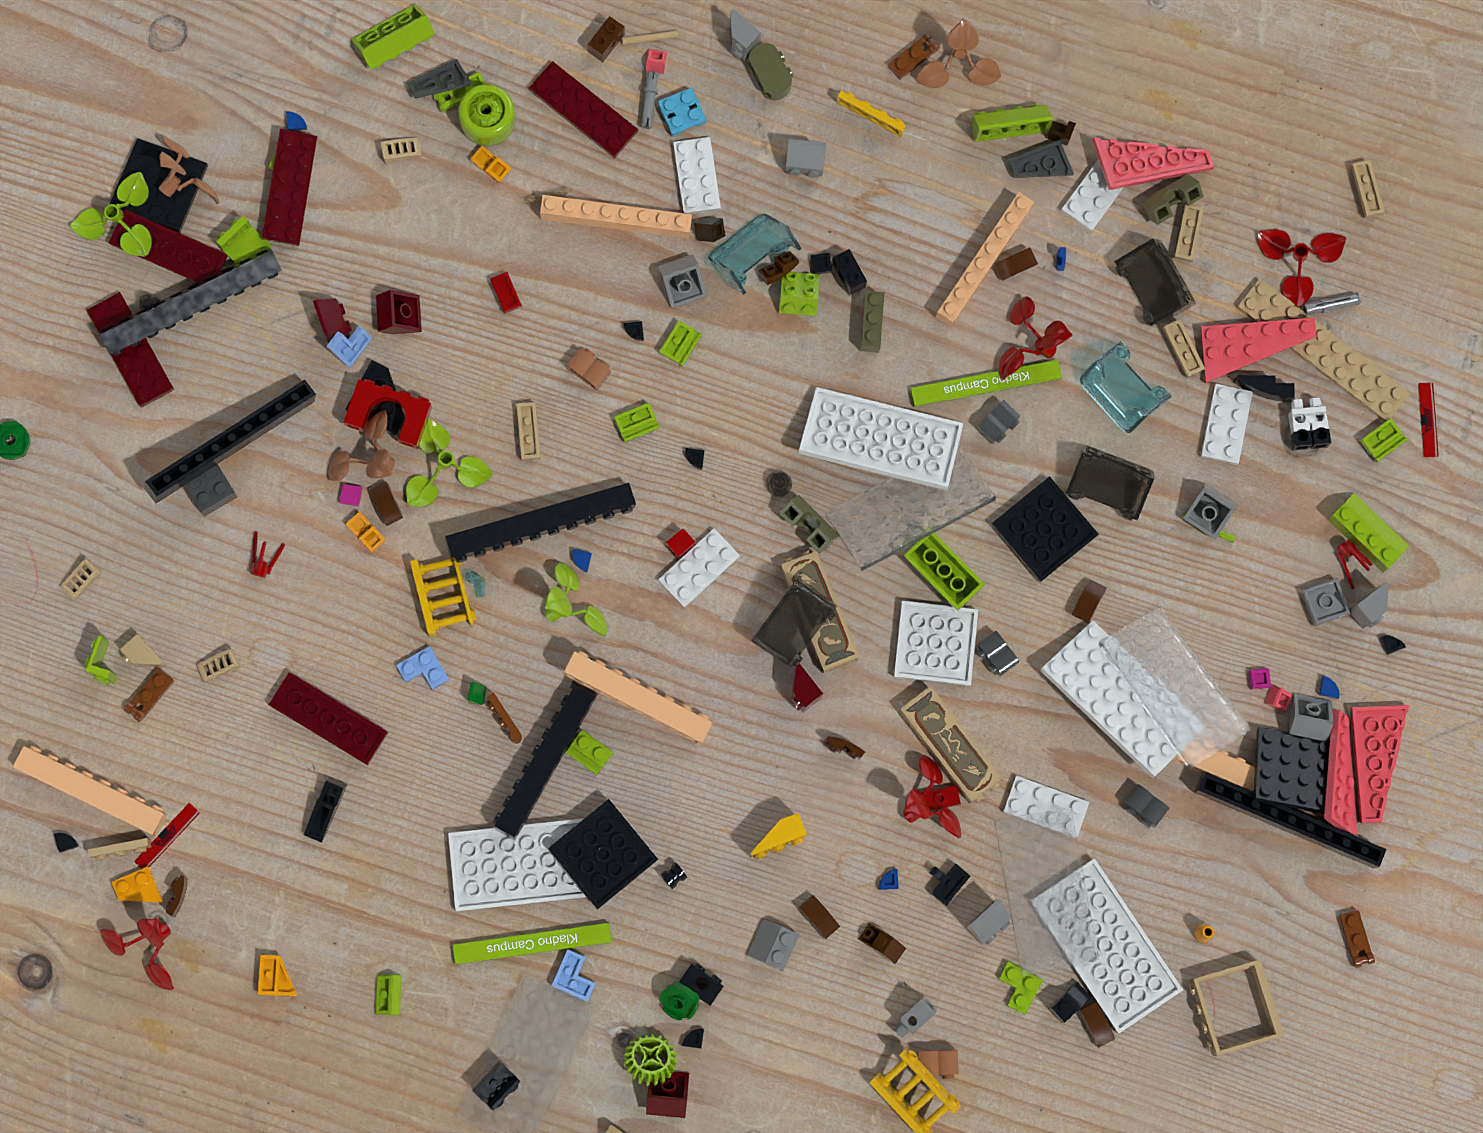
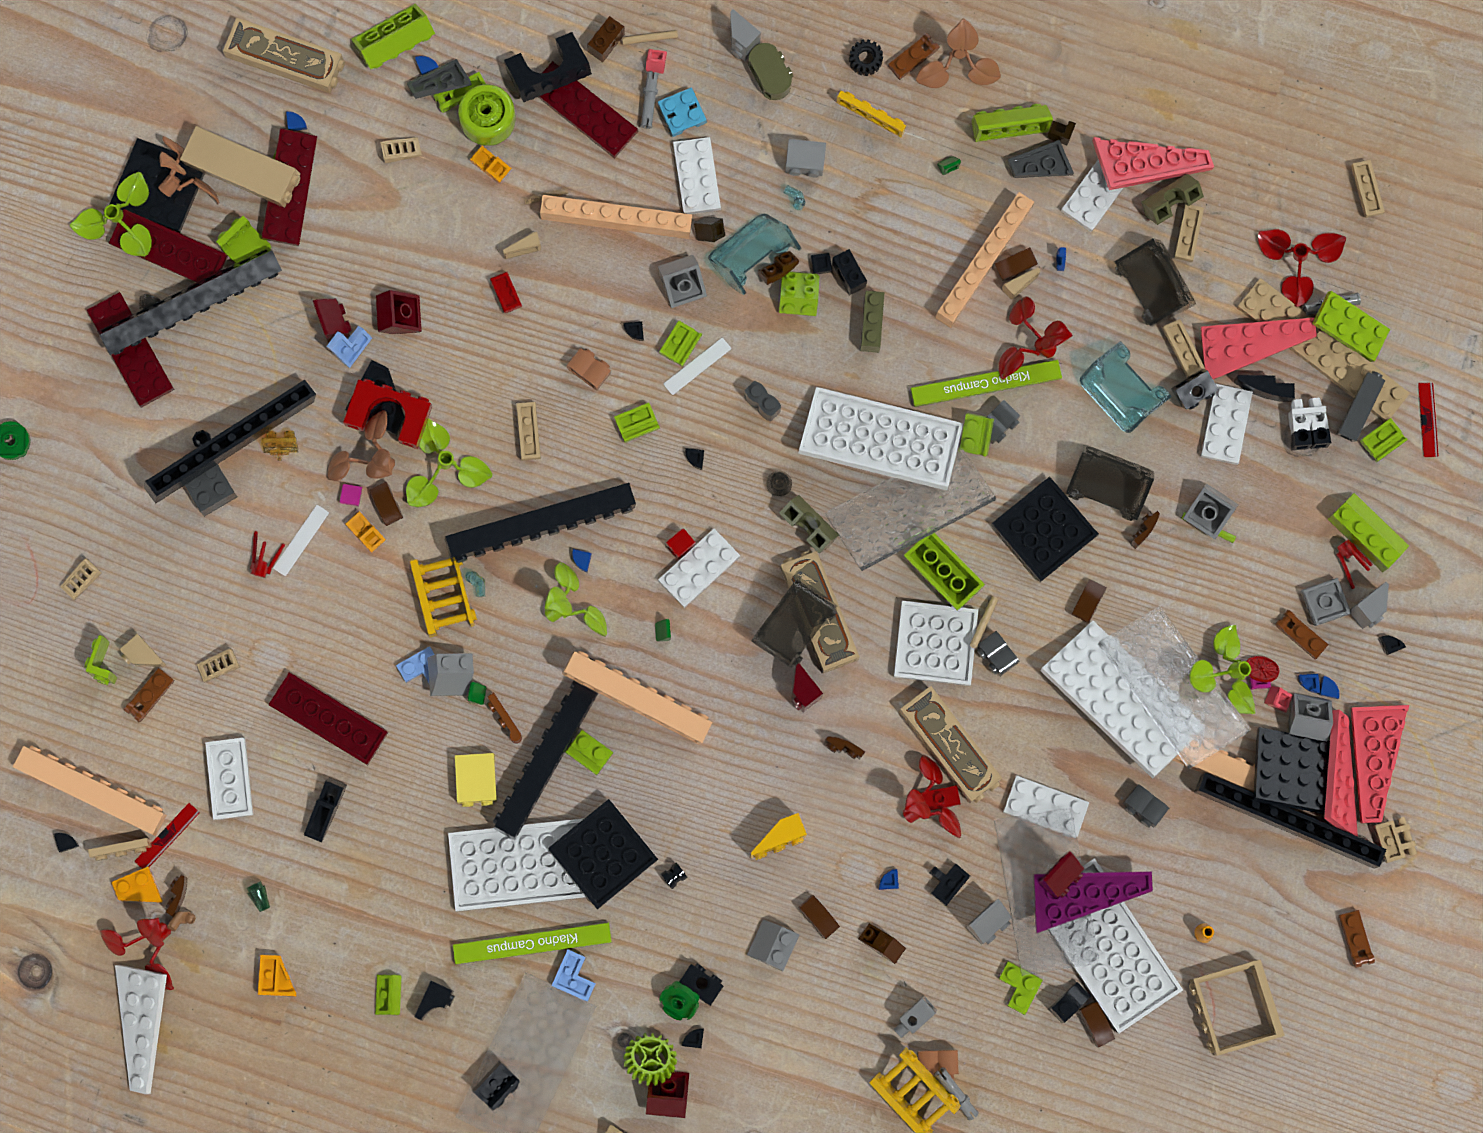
none -> white wing [115,965,167,1094]
none -> medium nougat arm [167,911,196,932]
none -> tan brick [180,126,300,208]
none -> black tile [192,430,212,448]
none -> white plate [205,737,253,820]
none -> brick [223,18,345,93]
none -> clear green cone [247,881,270,912]
none -> clear yellow hips [261,431,298,461]
none -> white sticker [273,505,329,576]
none -> black arch [414,981,455,1021]
none -> blue tile [415,56,439,75]
none -> light grey slope [427,653,474,696]
none -> light yellow panel [455,753,497,807]
none -> tan slope [503,231,541,259]
none -> black arch [504,32,592,103]
none -> green slope [655,619,671,642]
none -> white sticker [664,338,731,395]
none -> dark grey brick [744,381,781,421]
none -> clear light blue arm [784,185,806,210]
none -> black tyre [849,39,883,76]
none -> light grey pin [935,1067,979,1120]
none -> green slope [937,156,961,175]
none -> lime plate [959,413,994,457]
none -> tan bar [970,597,998,648]
none -> tan slope [1002,268,1040,300]
none -> magenta wing [1033,871,1153,933]
none -> dark red slope [1038,851,1084,899]
none -> reddish brown slope [1130,511,1160,549]
none -> black brick [1171,369,1219,410]
none -> lime plant [1189,625,1255,714]
none -> red wheel [1246,656,1280,682]
none -> dark orange plate [1275,610,1329,660]
none -> blue tile [1298,674,1320,694]
none -> lime plate [1312,291,1390,362]
none -> dark grey slope [1336,371,1385,442]
none -> tan plate [1373,817,1417,863]

